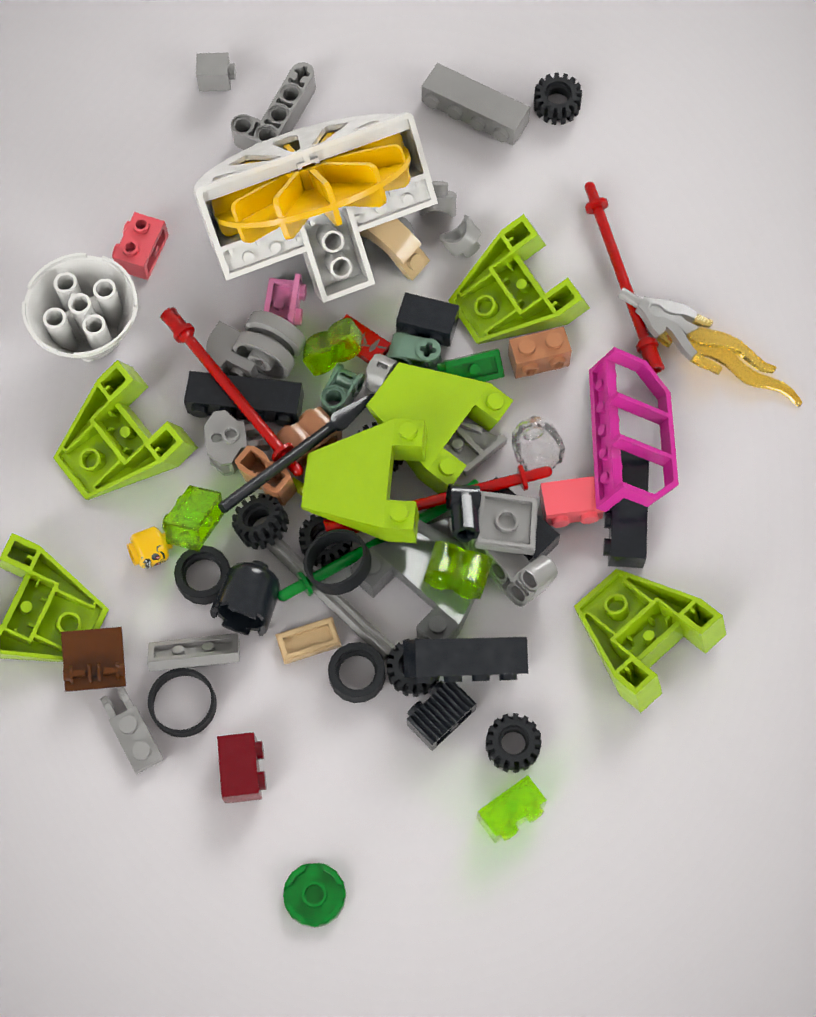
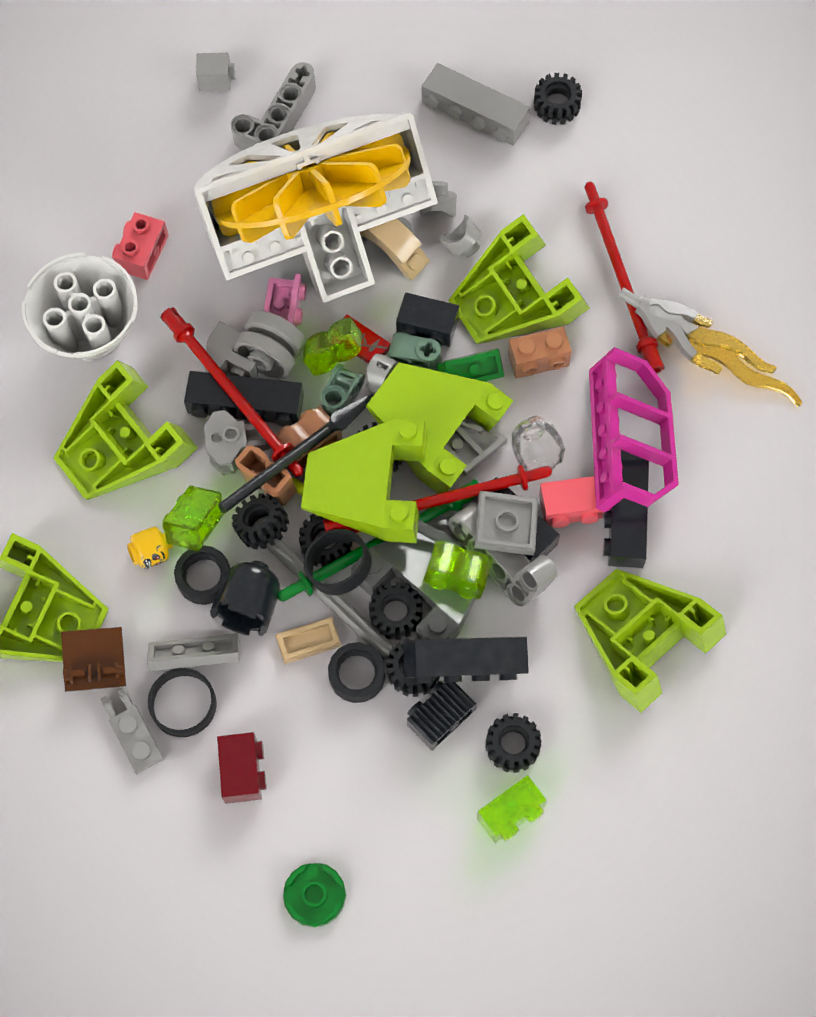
black piece [446,484,481,542] -> none
none -> black tyre [369,582,423,640]

